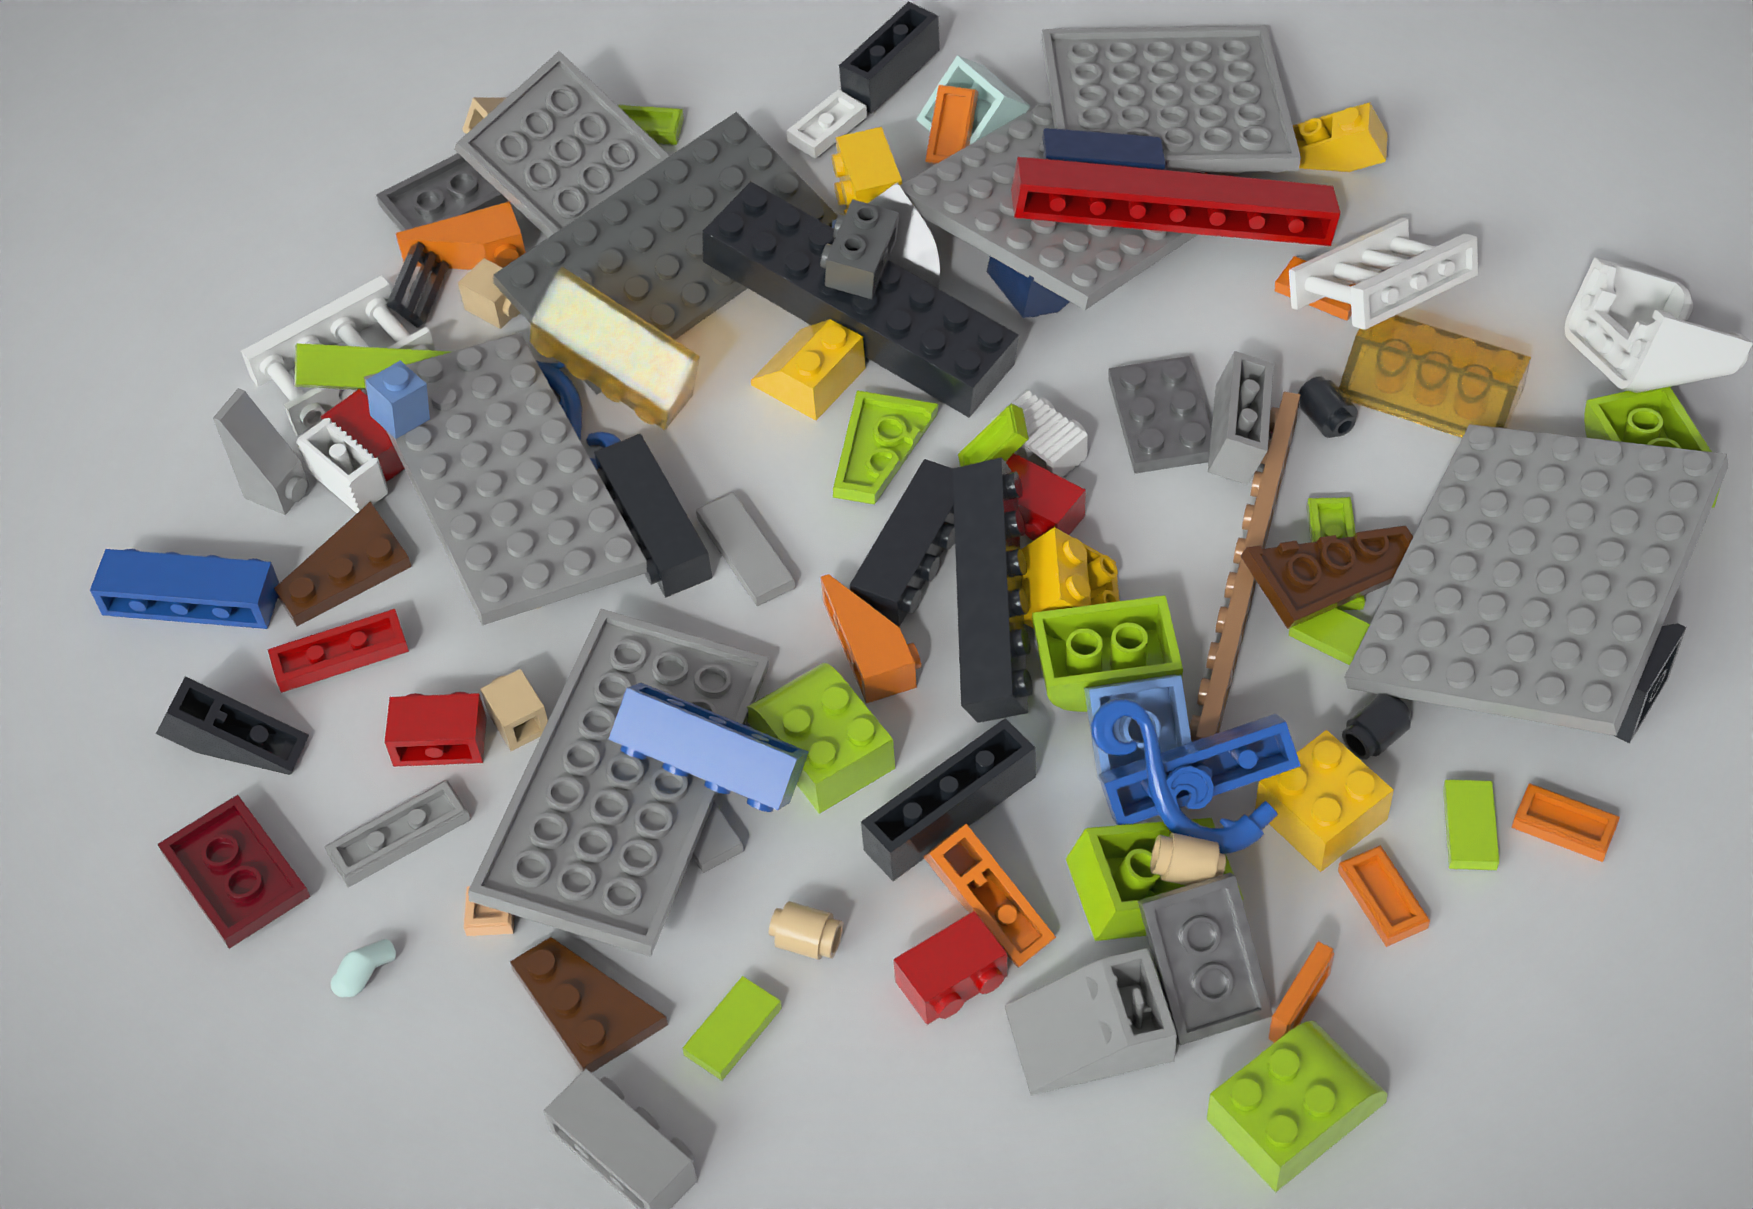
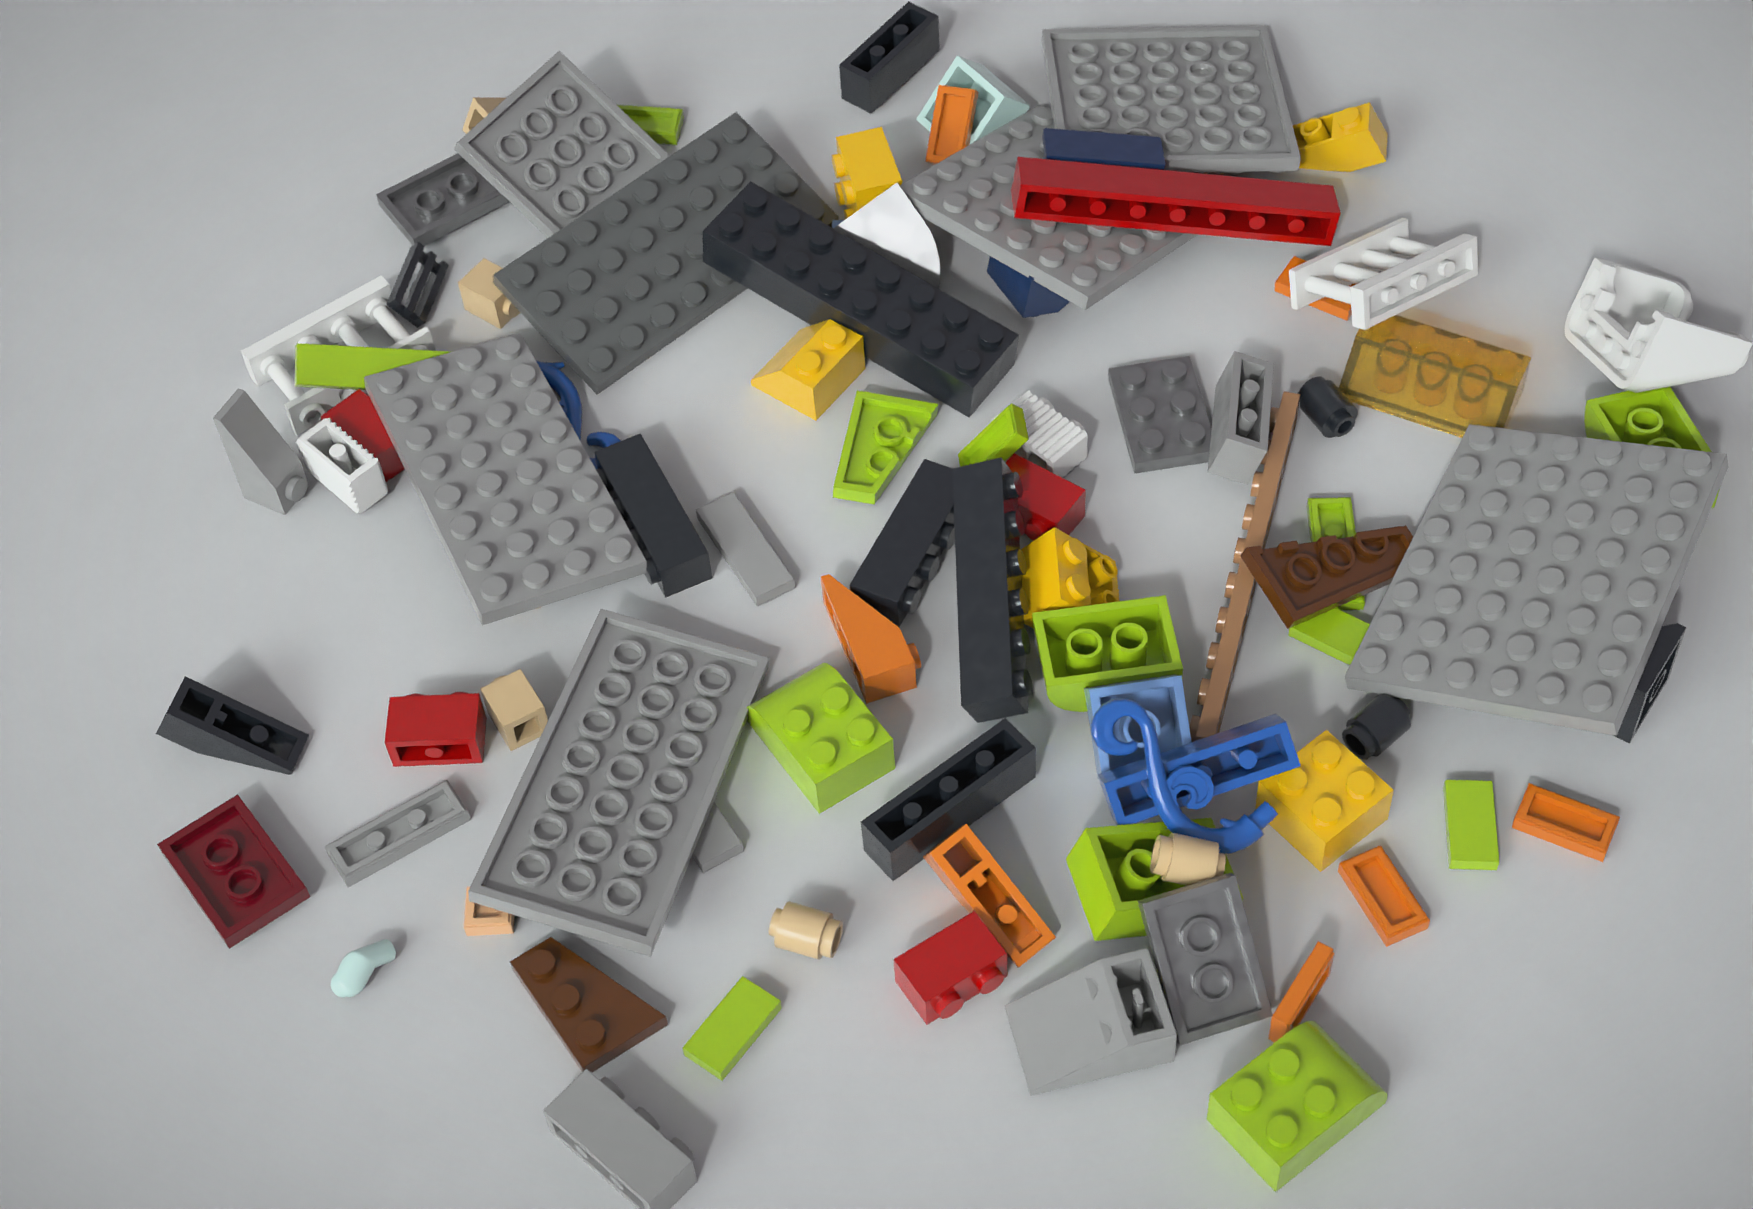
blue brick [90,549,279,629] -> none
red plate [267,609,409,693] -> none
reddish brown wing [274,502,412,627] -> none
medium blue brick [366,360,430,439] -> none
orange slope [395,202,526,270] -> none
clear yellow slope [530,267,700,430] -> none
brick [608,683,809,812] -> none
white plate [786,89,867,159] -> none
dark grey brick [820,199,899,299] -> none

